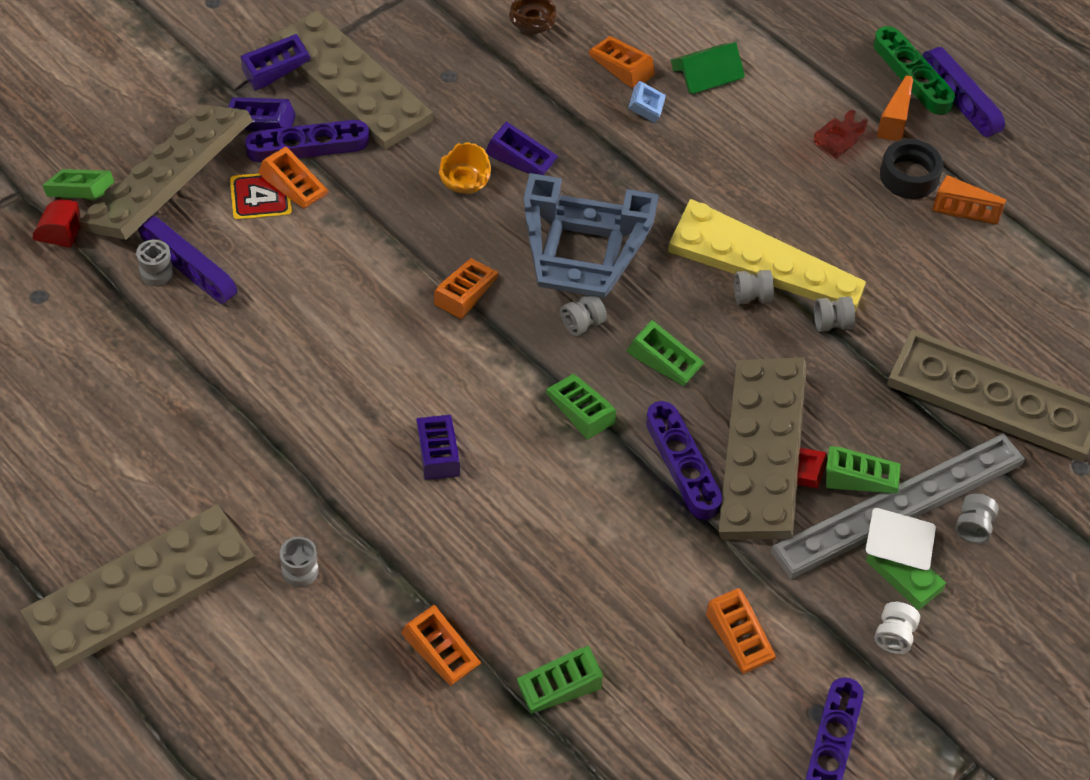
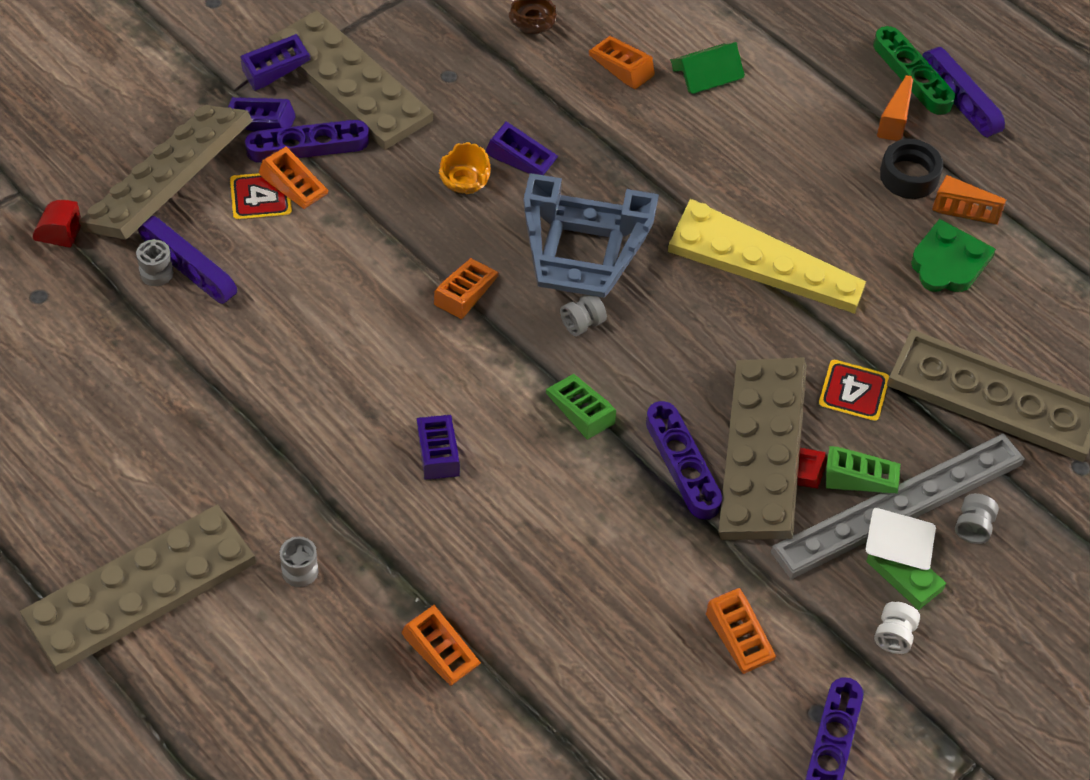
bright green plate [42,169,115,201] -> none
bright green slope [517,646,603,714] -> none
bright green slope [626,320,705,386] -> none
light blue tile [628,81,666,123] -> none
light grey wheel [734,270,774,305] -> none
clear red plate [813,110,868,158] -> none
light grey wheel [814,296,855,332] -> none
none -> sticker [819,360,889,421]
none -> green plate [911,219,996,292]

